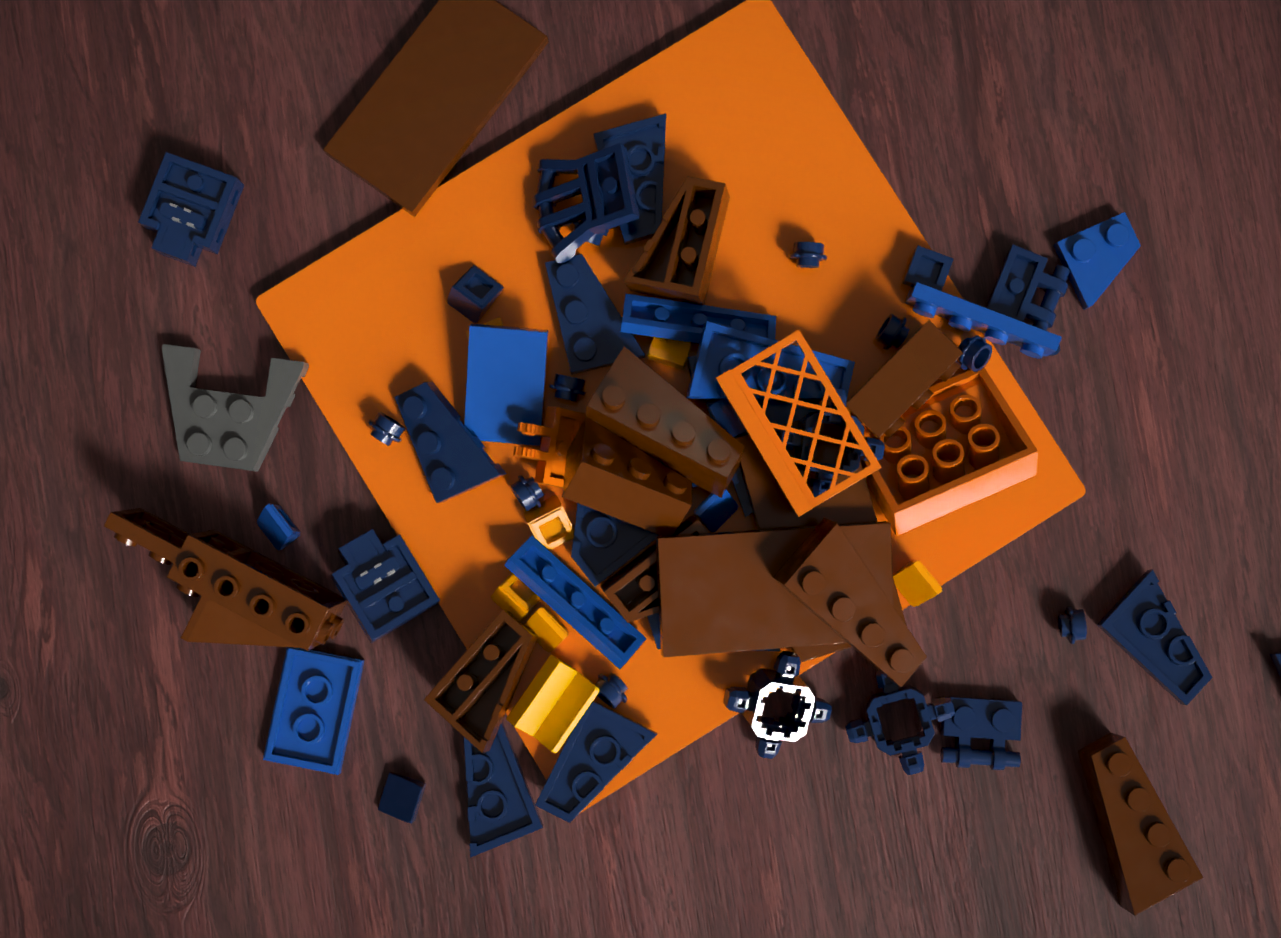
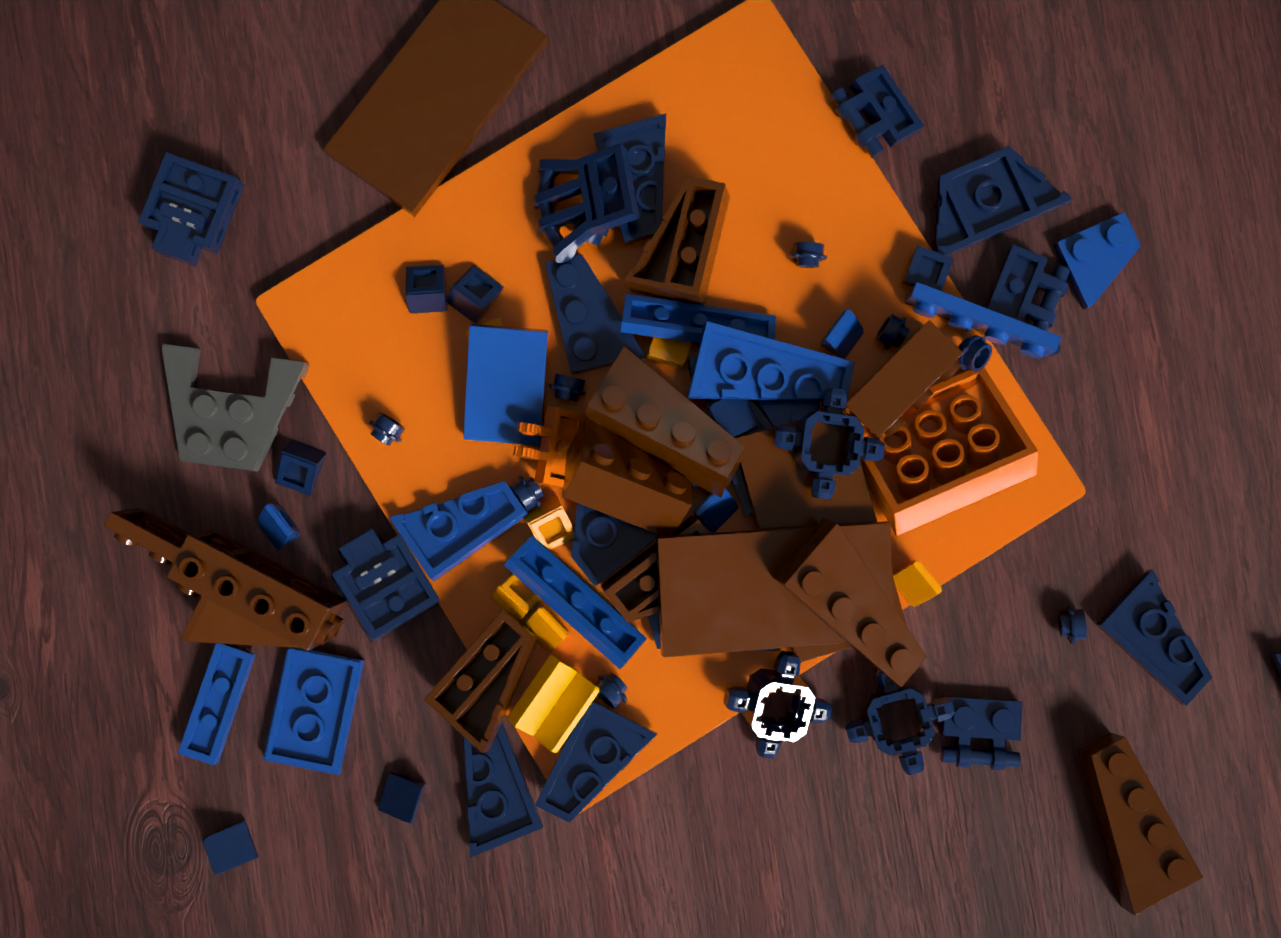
dark blue wing [395,382,507,503] -> none
orange fence [716,329,882,517] -> none
none -> blue plate [178,643,256,765]
none -> dark blue slope [202,821,259,875]
none -> dark blue slope [275,440,326,496]
none -> blue wing [389,481,529,581]
none -> dark blue slope [405,265,447,314]
none -> blue slope [820,309,864,359]
none -> dark blue plate [831,65,924,158]
none -> dark blue wing [935,146,1072,256]

